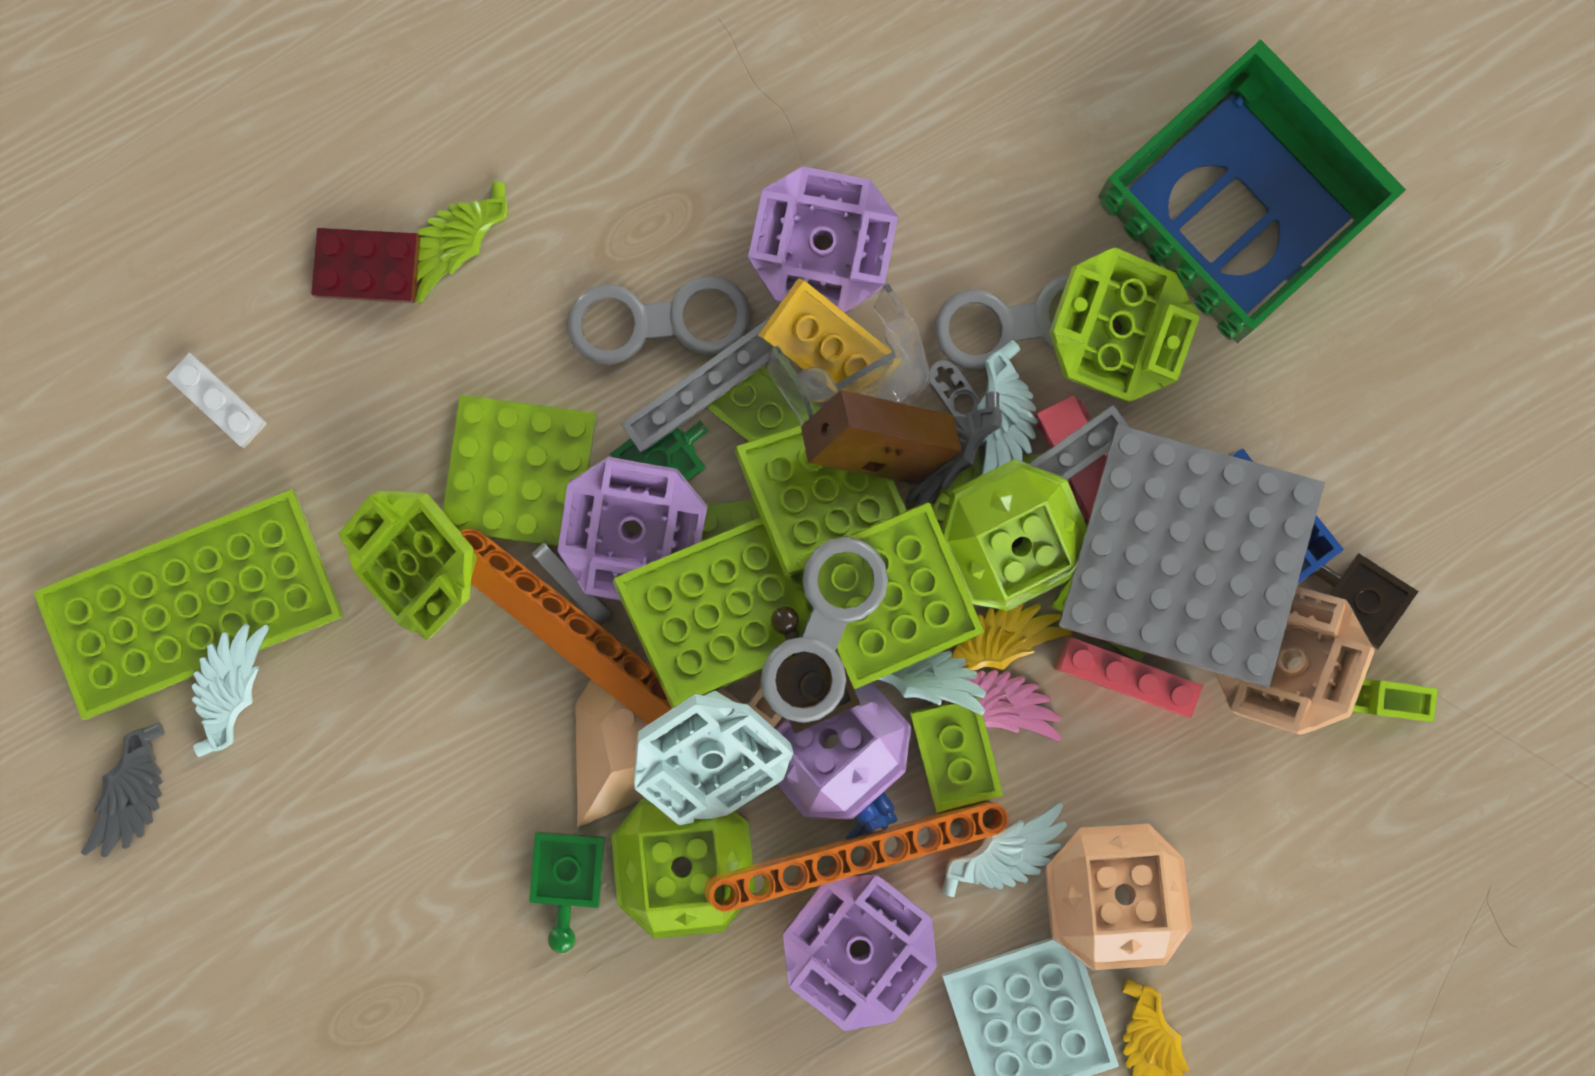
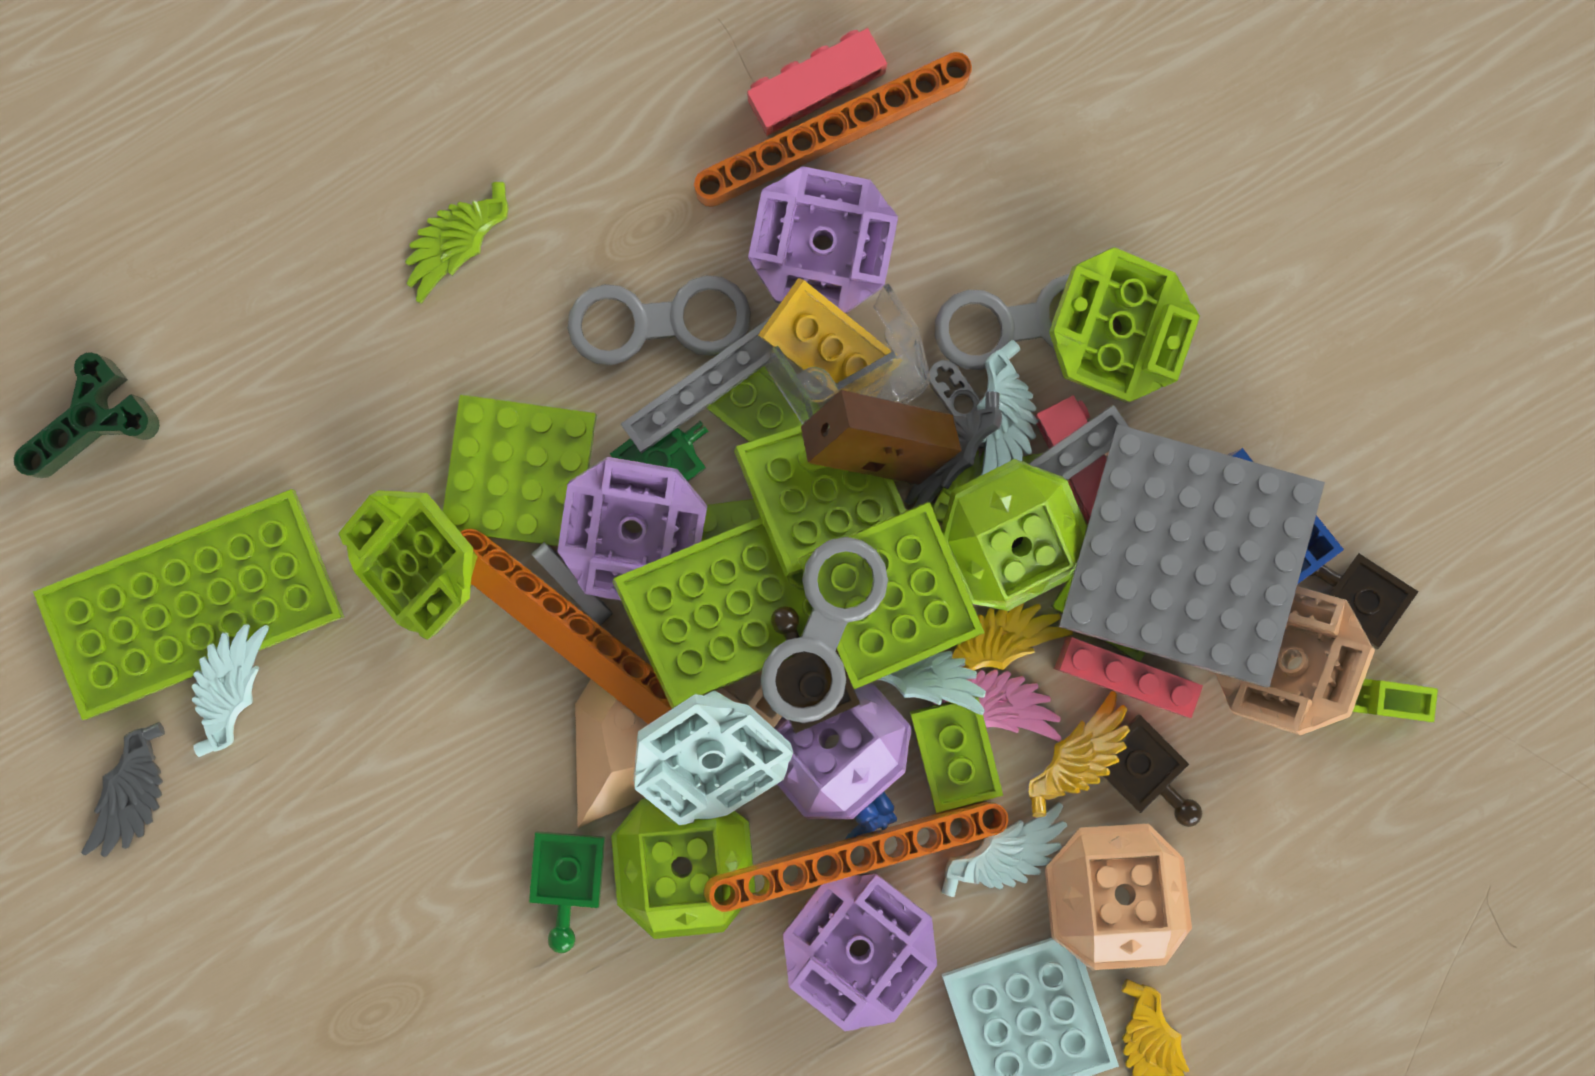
white plate [166,352,268,448] -> none
dark red plate [311,228,421,303] -> none
door [1098,39,1406,344] -> none
none -> dark green beam [13,352,160,478]
none -> orange beam [694,52,972,207]
none -> coral brick [747,28,887,136]
none -> yellow animal [1028,691,1130,818]
none -> dark brown plate [1103,715,1202,827]

